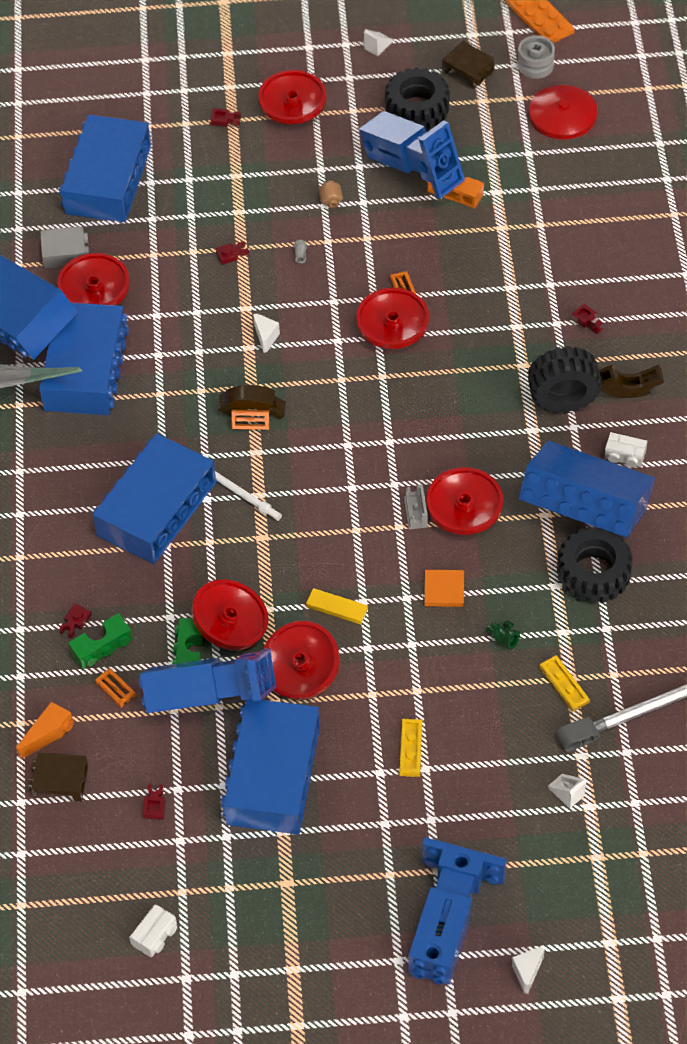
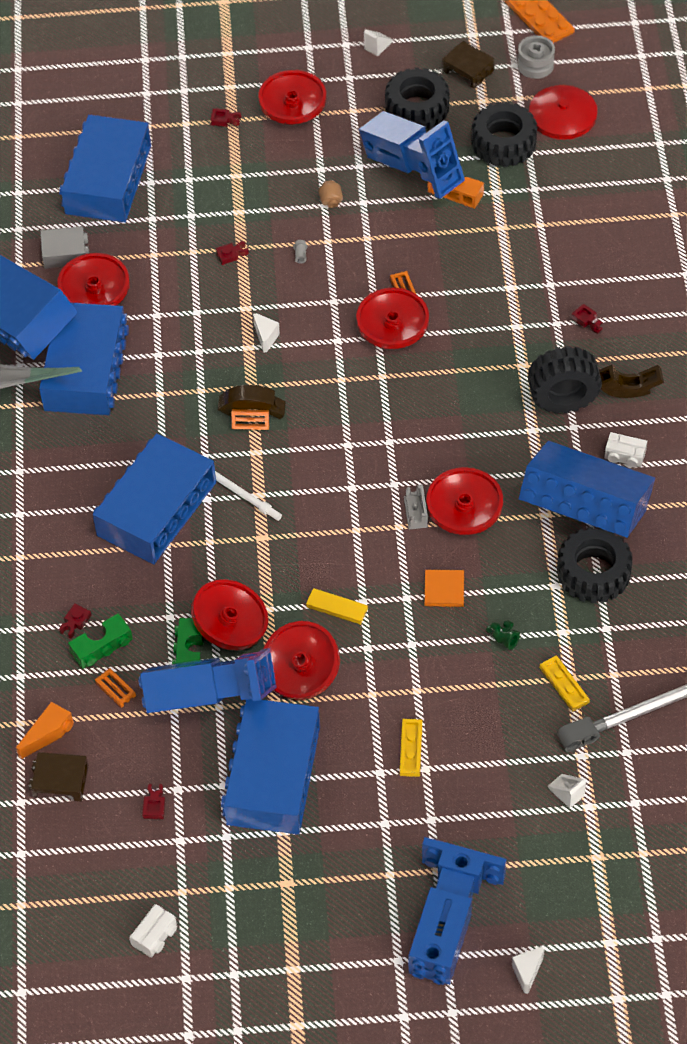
none -> black tyre [471,102,537,167]

